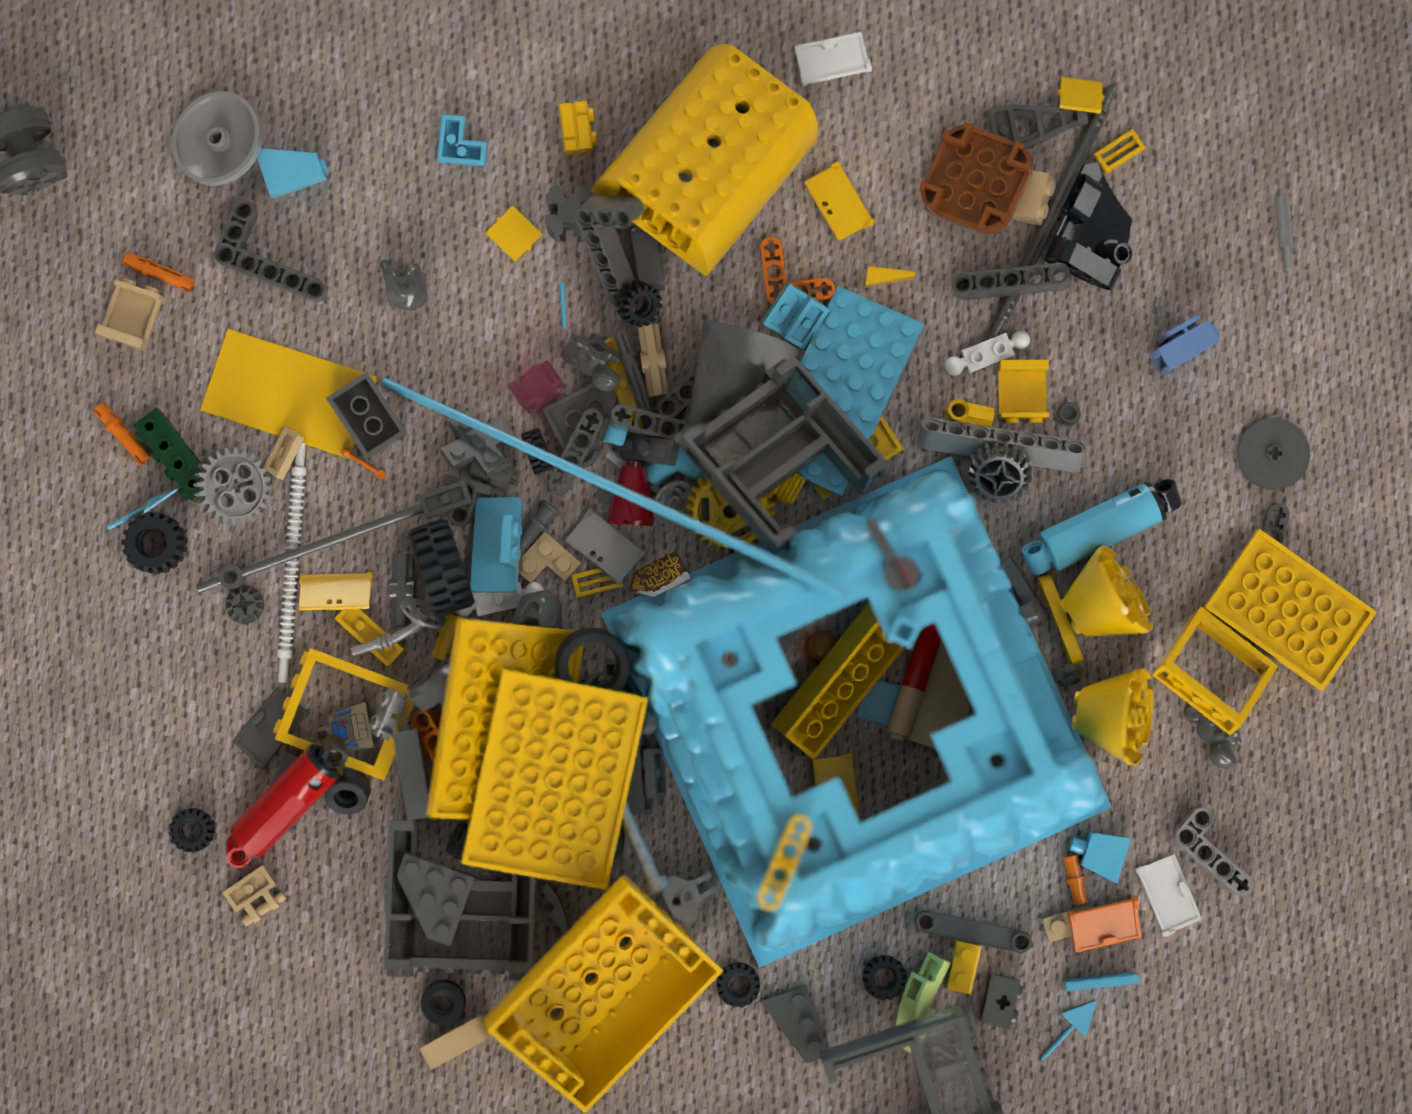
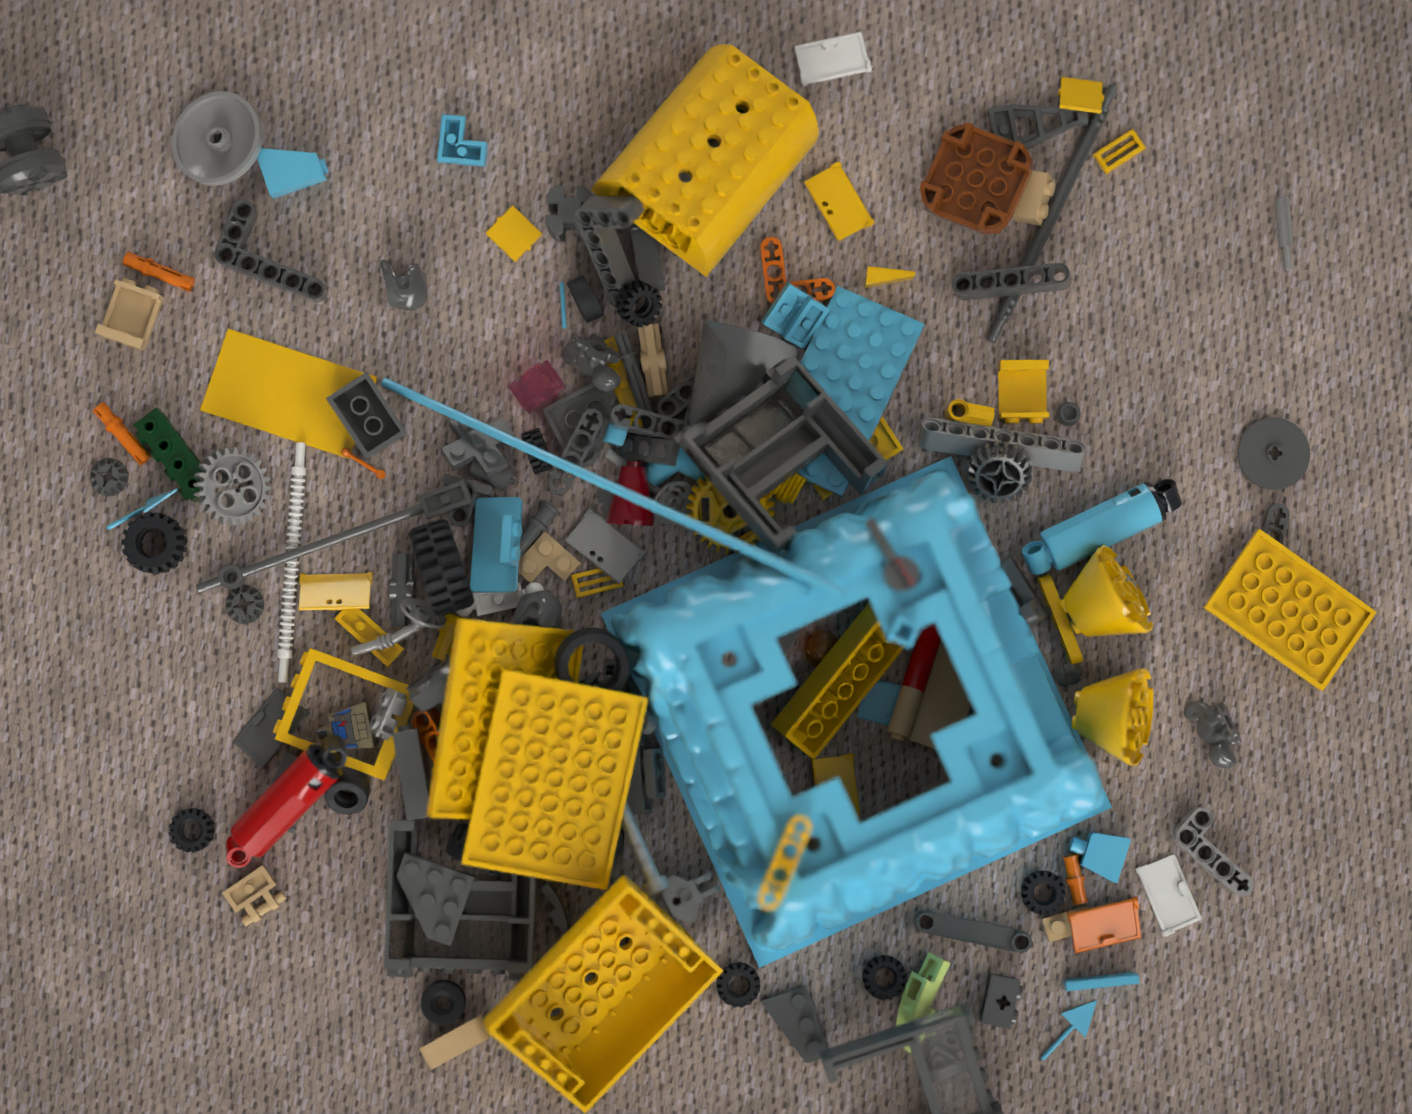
tan plate [263,426,305,480] -> none
yellow brick [559,101,597,156] -> none
sticker [629,551,690,597] -> none
white plate [945,330,1030,376] -> none
yellow brick [945,940,981,995] -> none
black panel [1044,162,1133,291] -> none
medium blue brick [1150,315,1220,376] -> none
yellow window [1152,606,1278,735] -> none
none -> dark grey gear [89,458,129,496]
none -> black tyre [567,275,604,323]
none -> black tyre [1021,870,1066,915]

